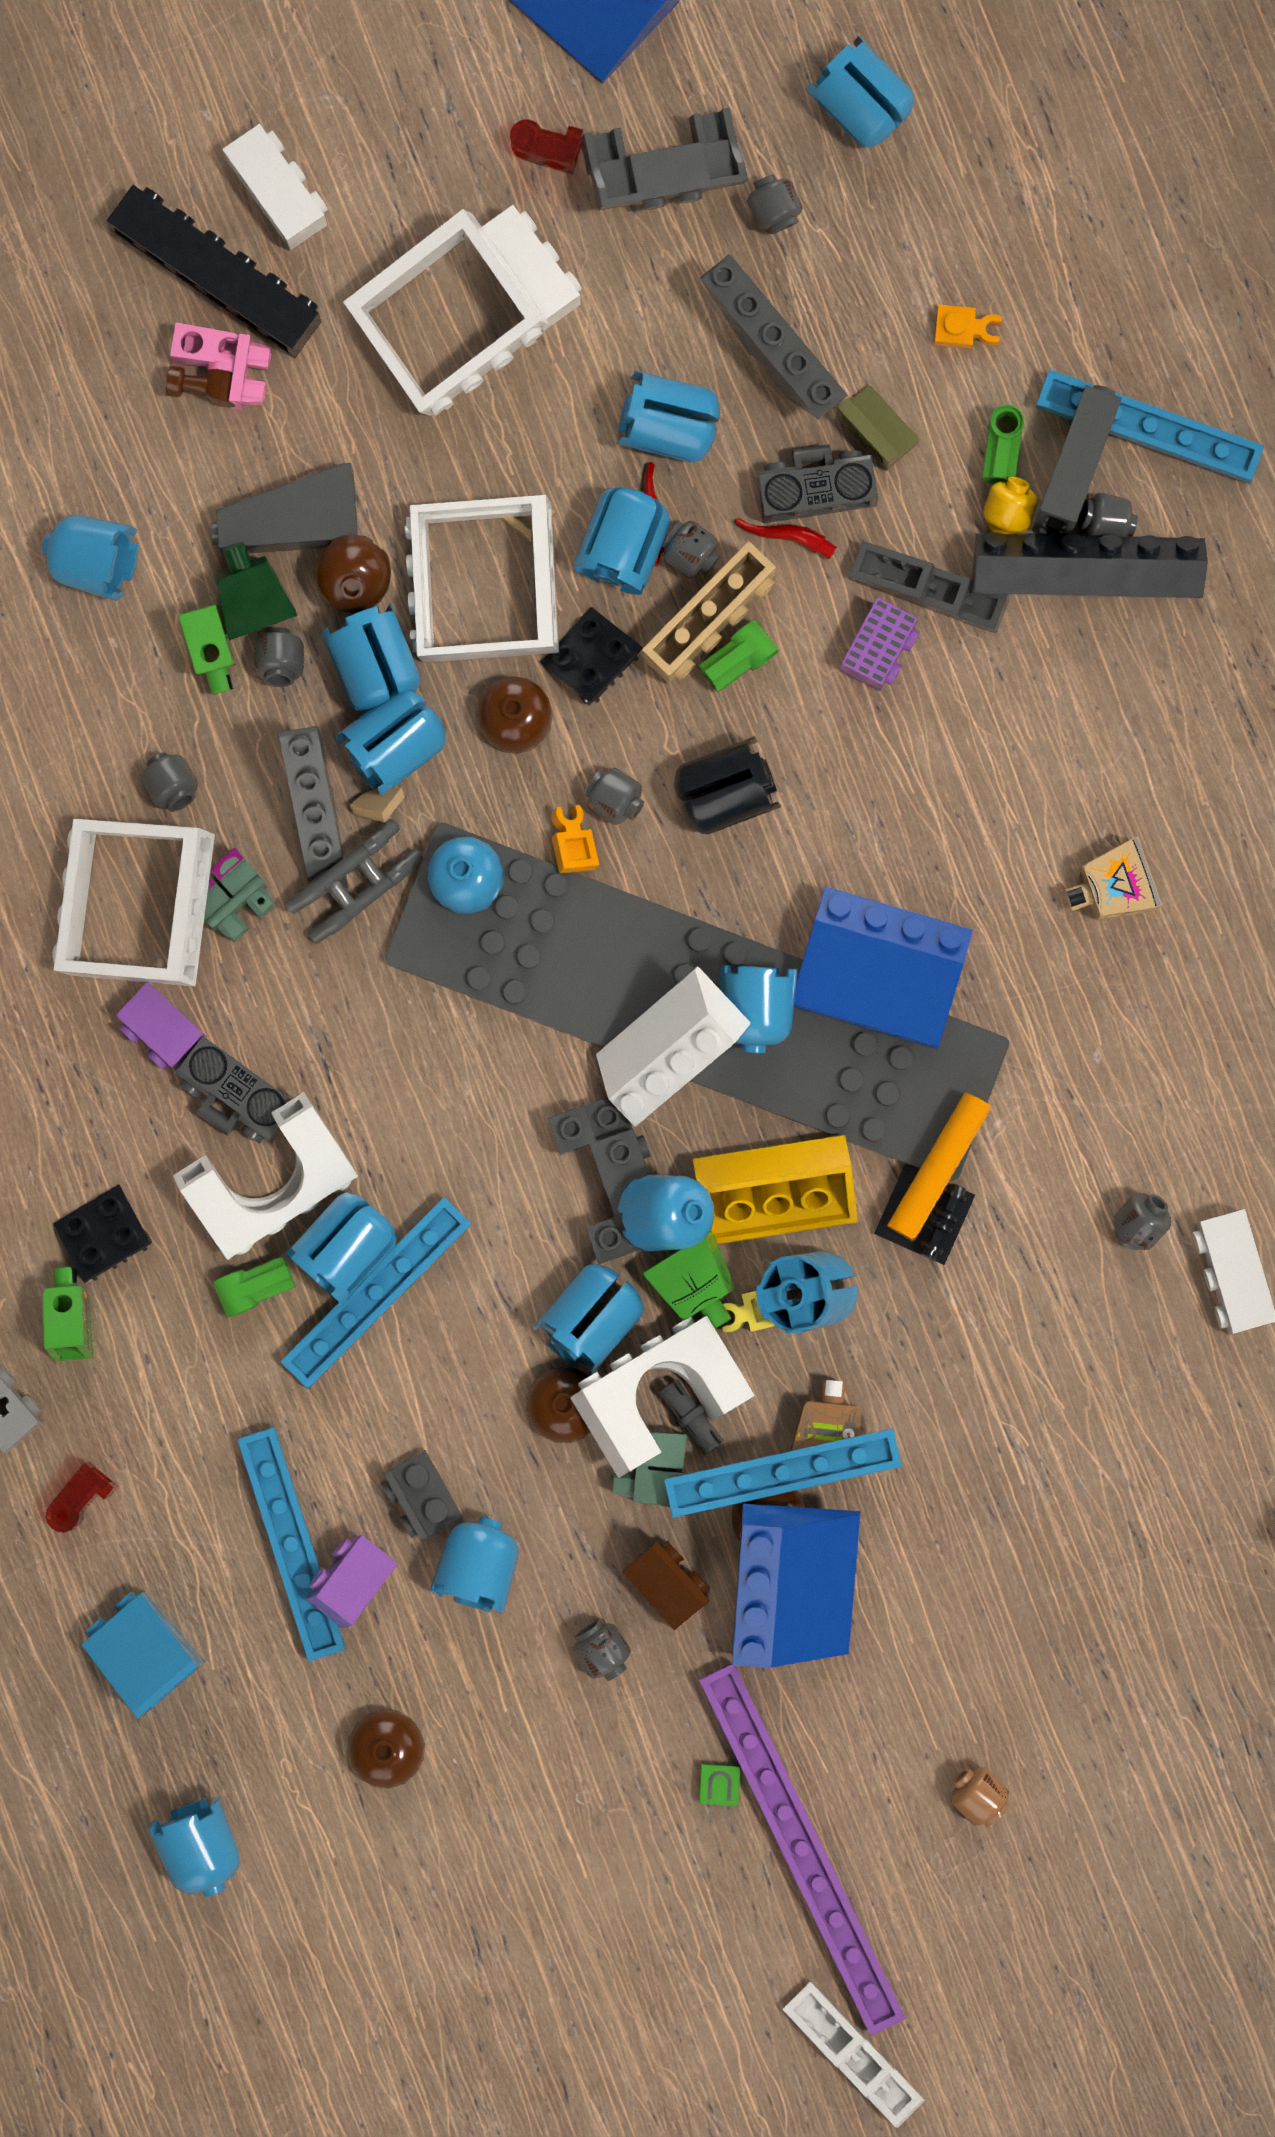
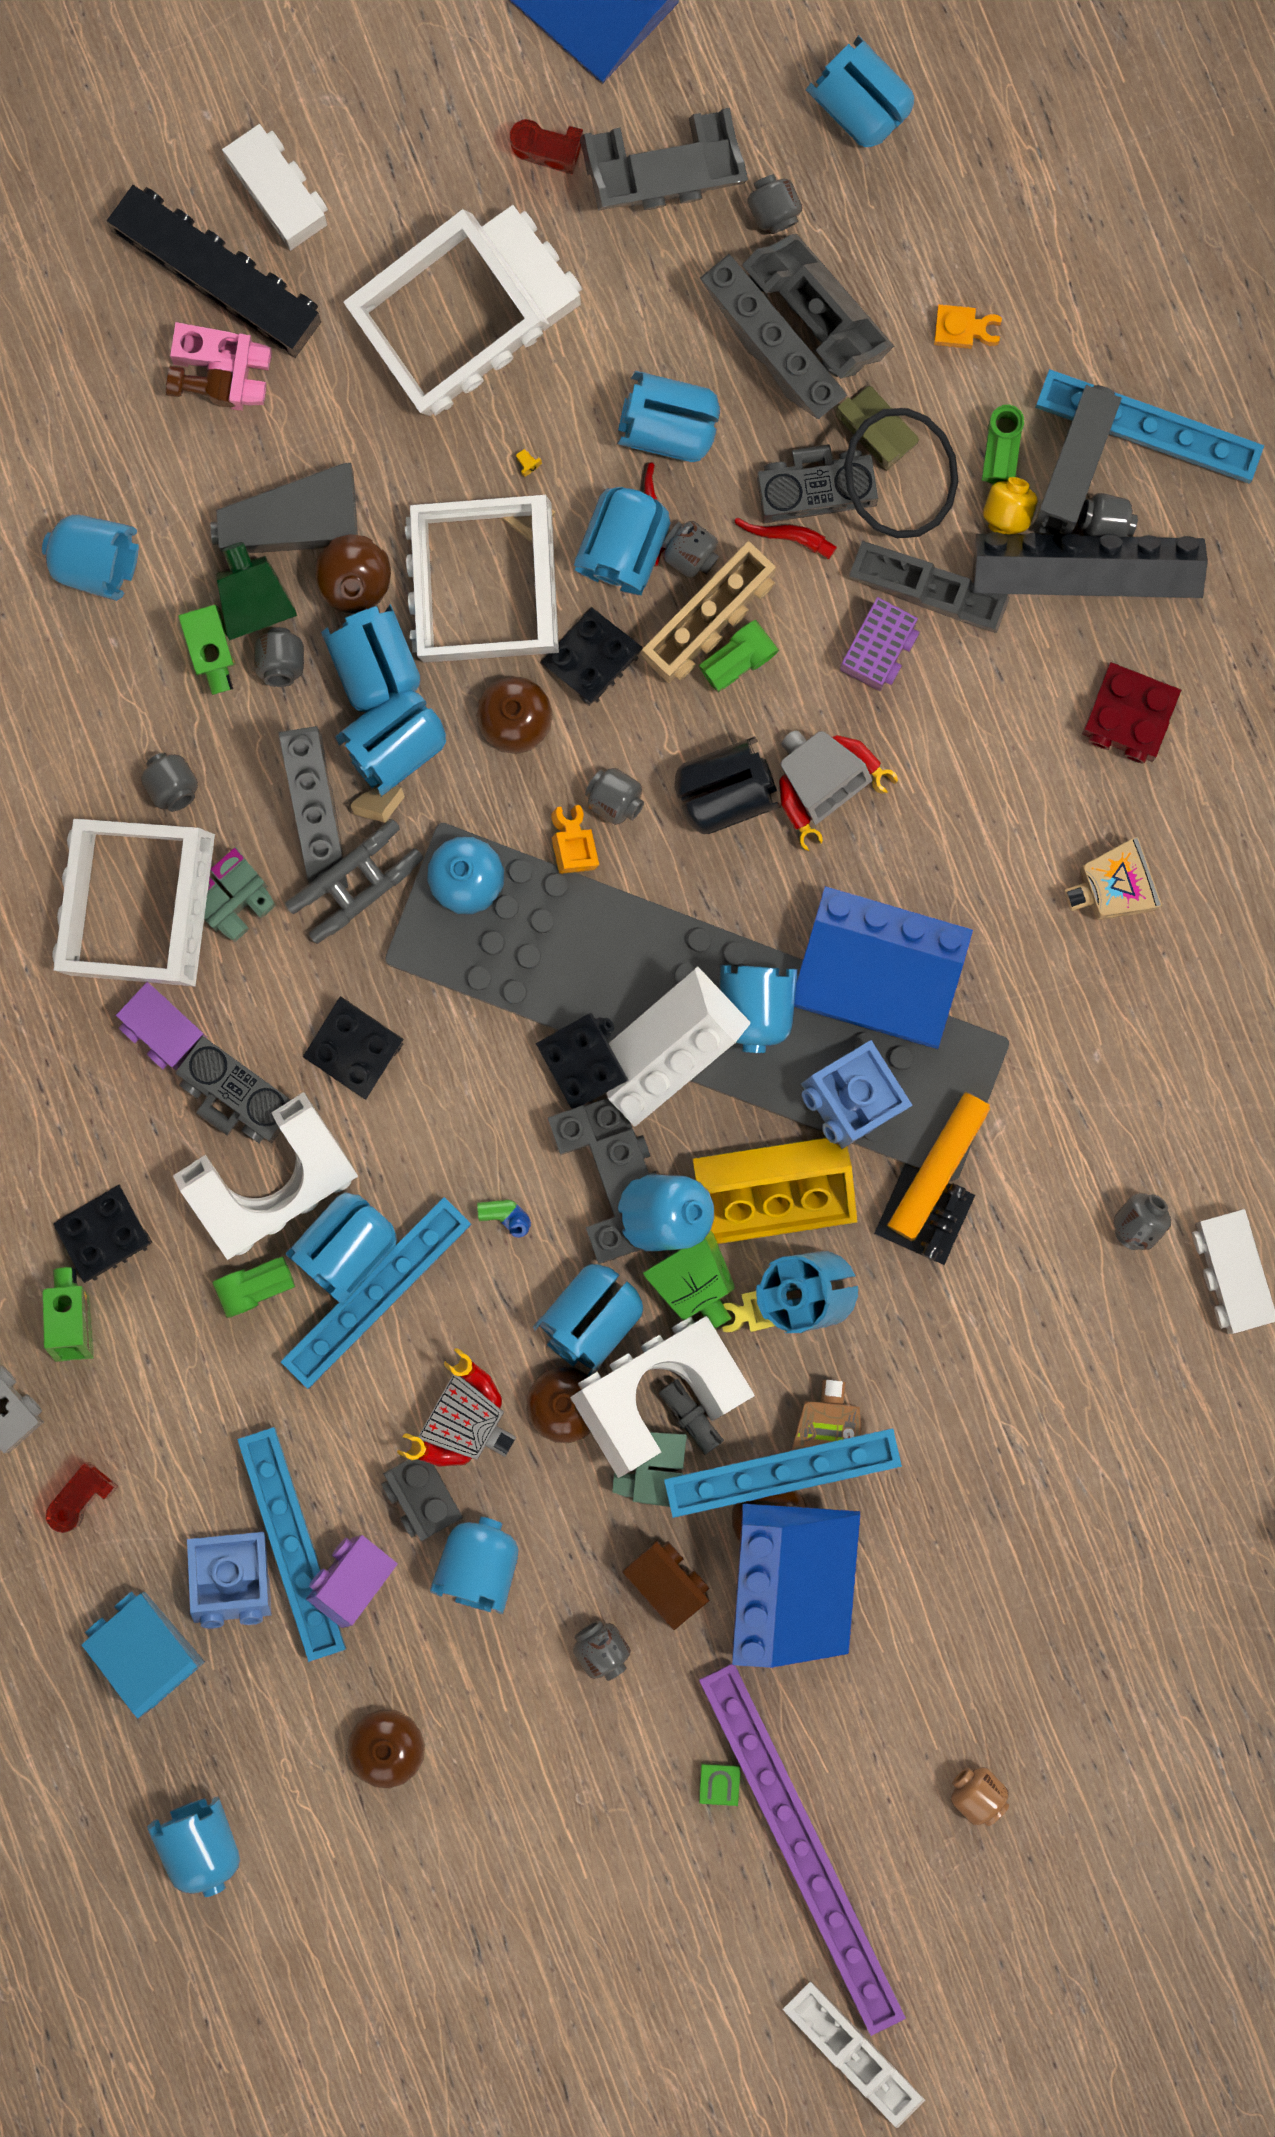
none -> medium blue plate [187,1532,272,1629]
none -> black hinge [303,996,404,1100]
none -> torso [397,1348,517,1467]
none -> arm [477,1200,531,1238]
none -> yellow piece [515,449,543,477]
none -> black hinge [535,1013,628,1109]
none -> dark grey bracket [742,234,894,379]
none -> light grey torso [779,730,898,851]
none -> medium blue plate [801,1040,912,1149]
none -> black piece [844,408,959,539]
none -> dark red plate [1082,662,1182,764]

